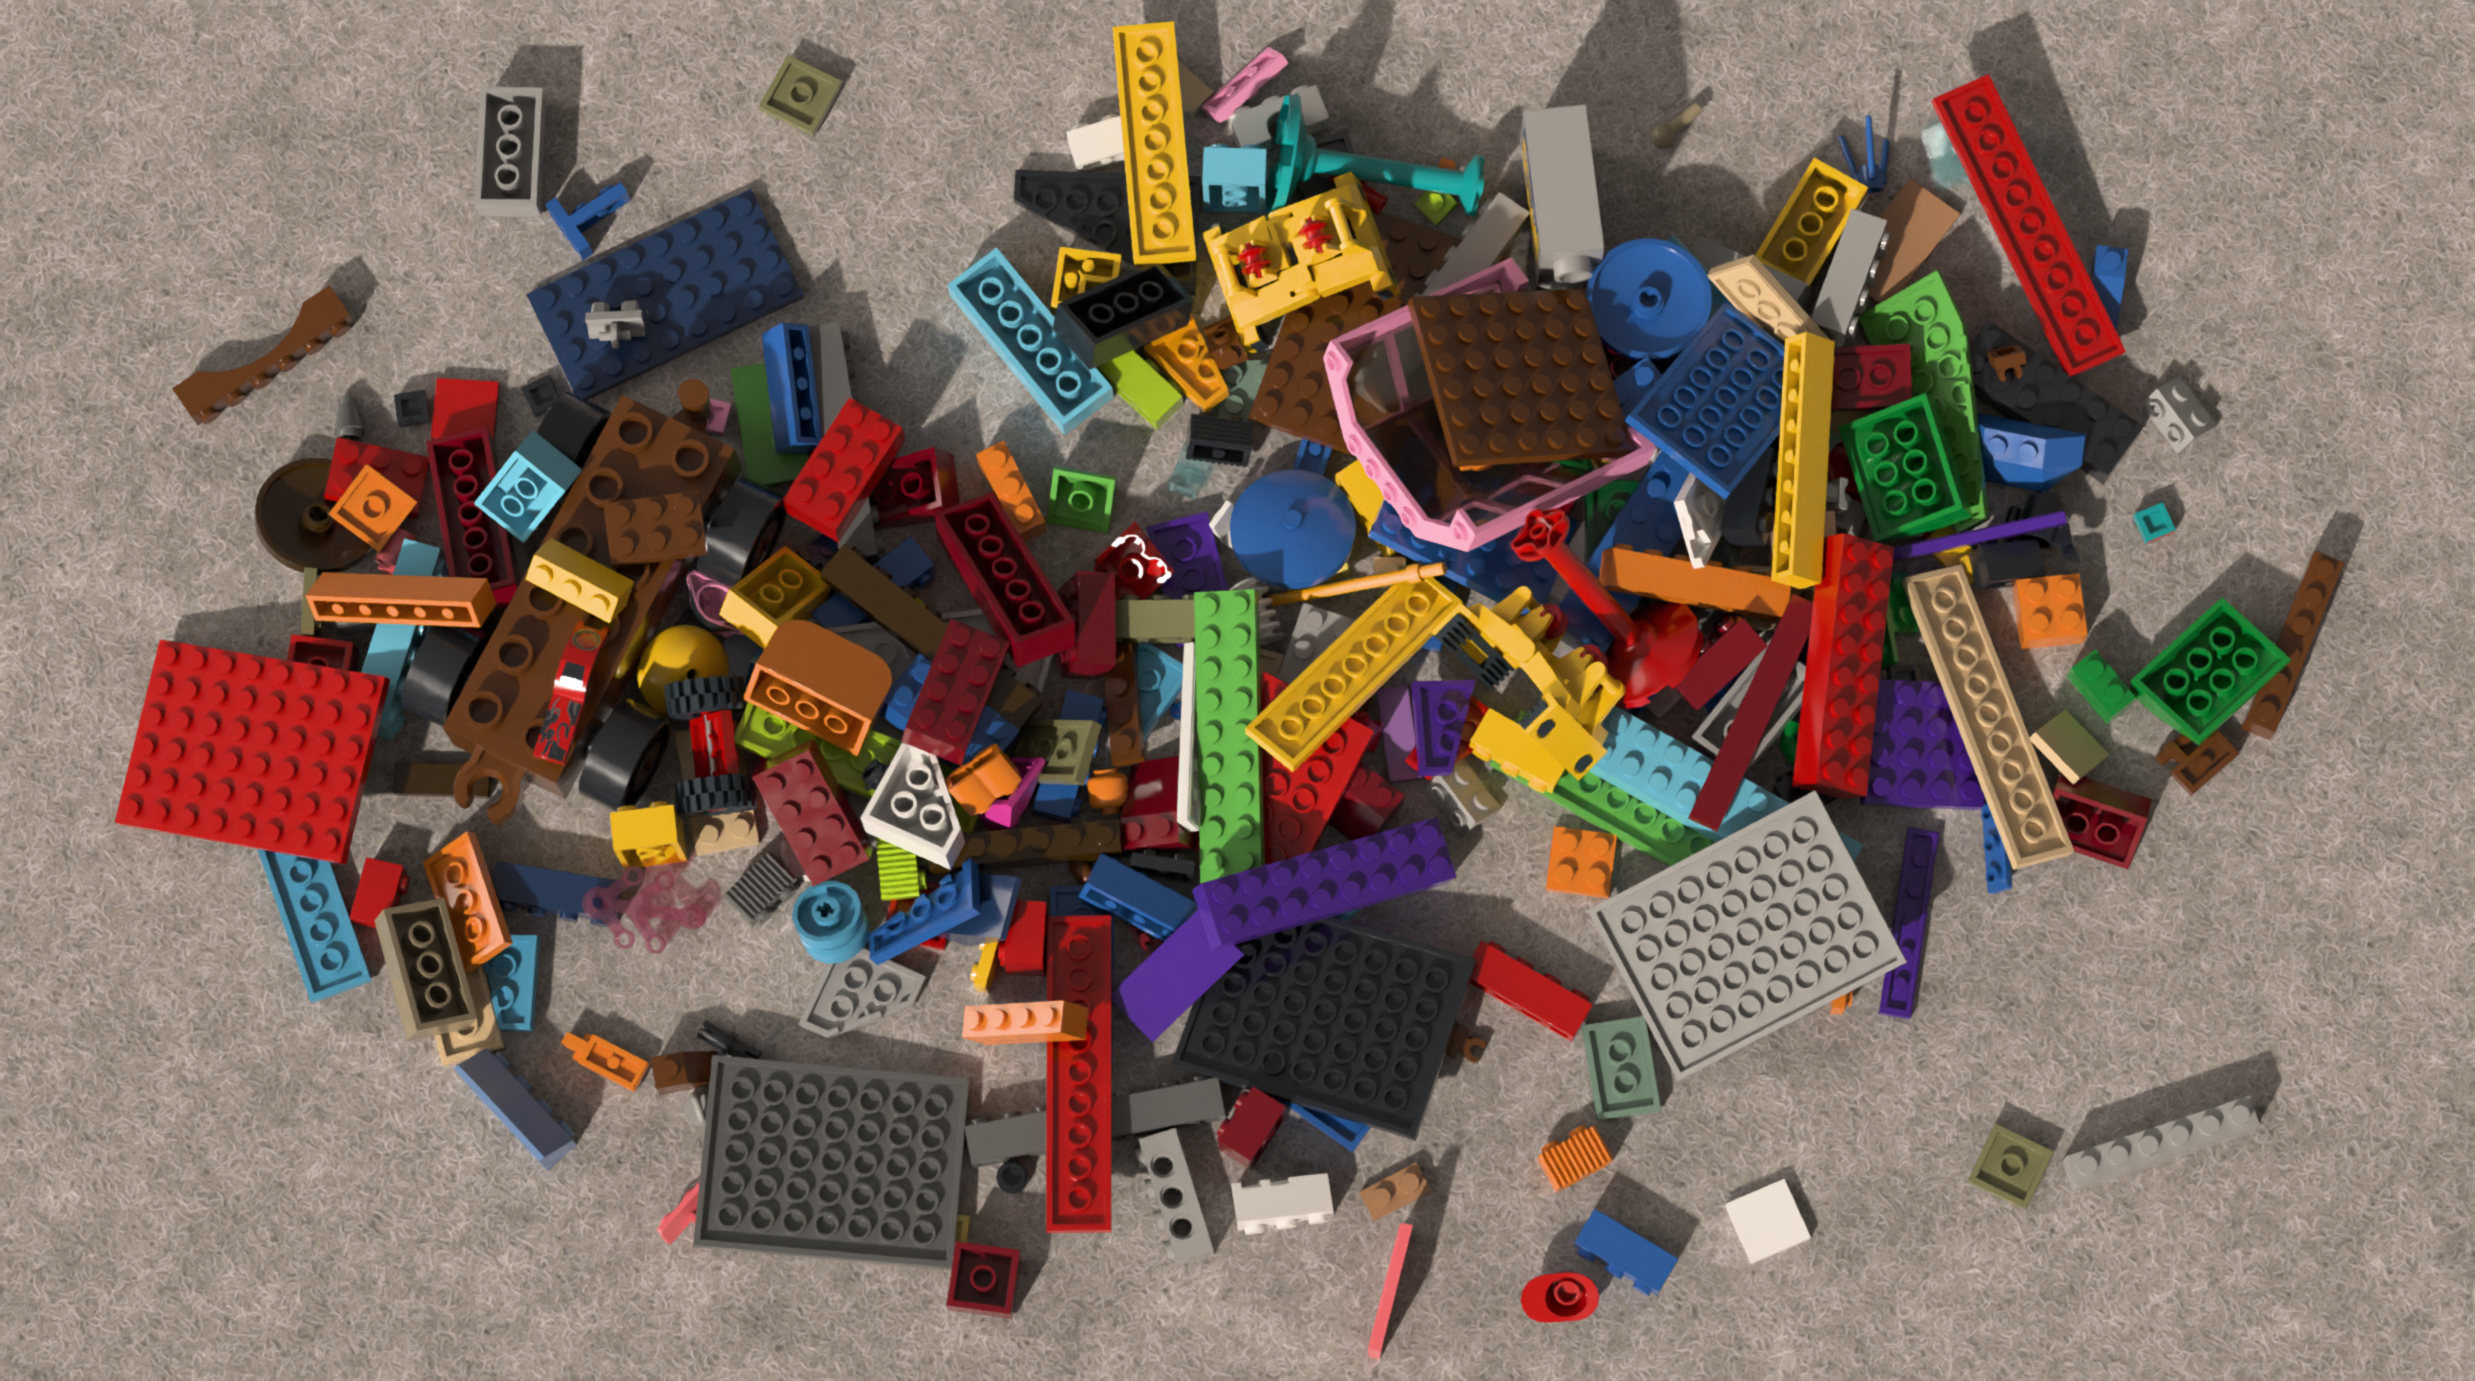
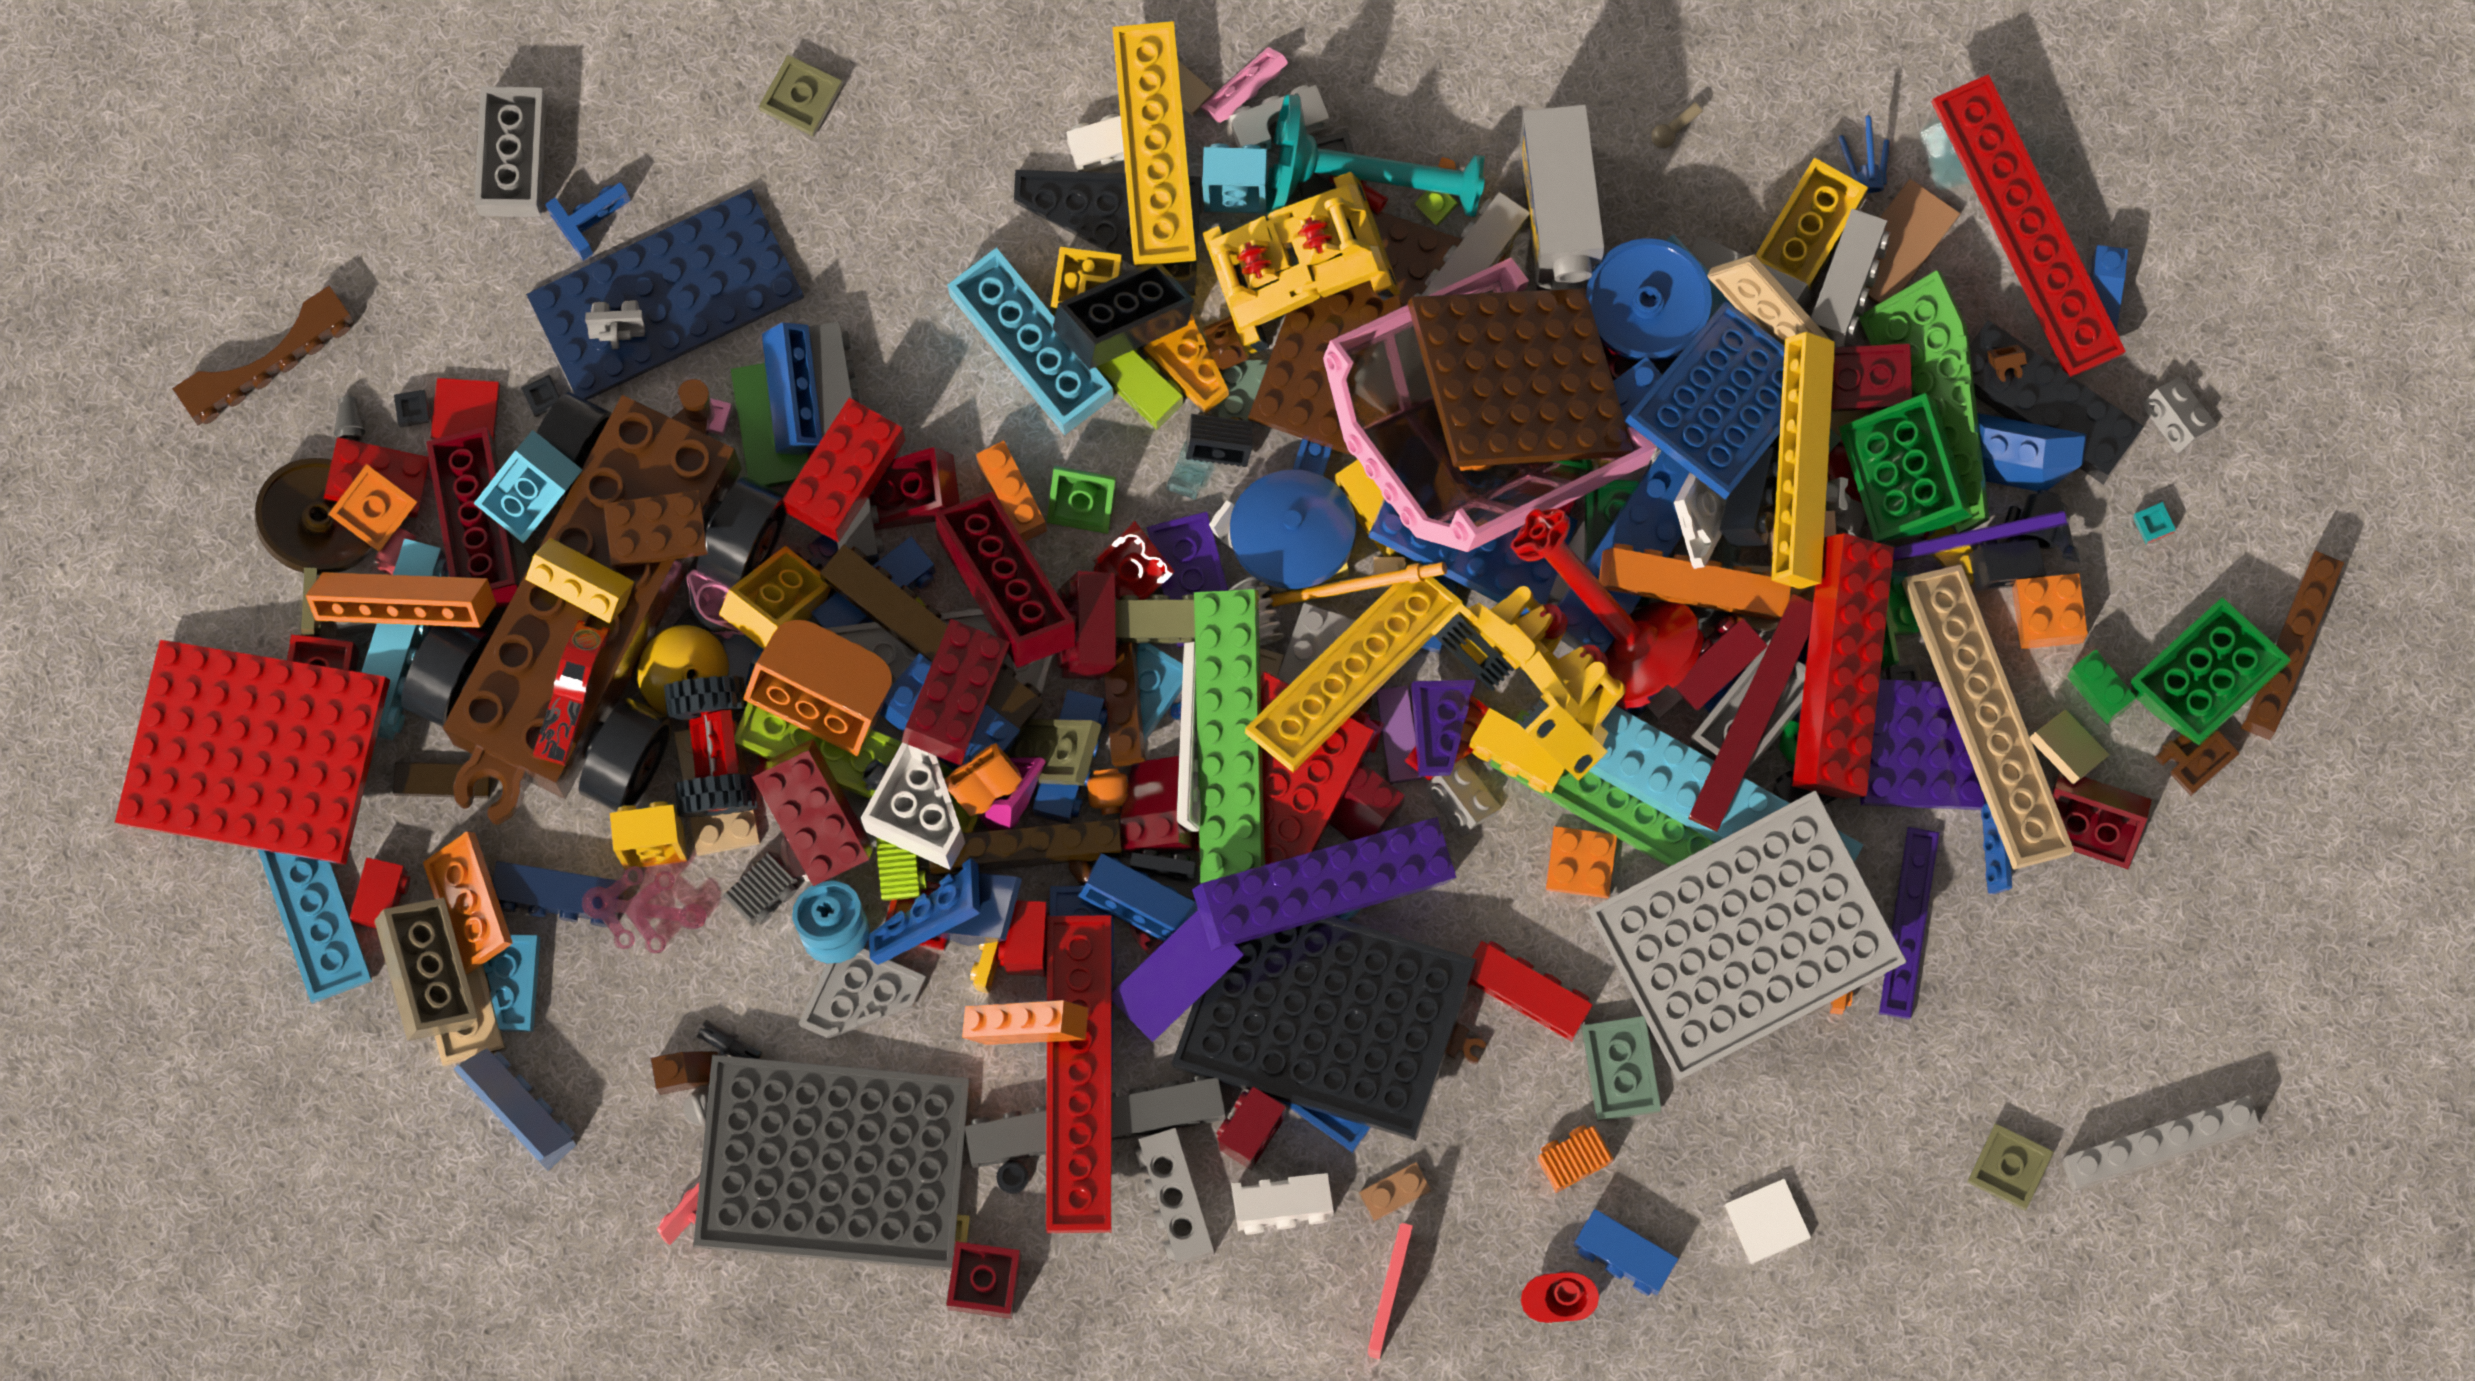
orange hinge [561,1031,650,1093] -> none

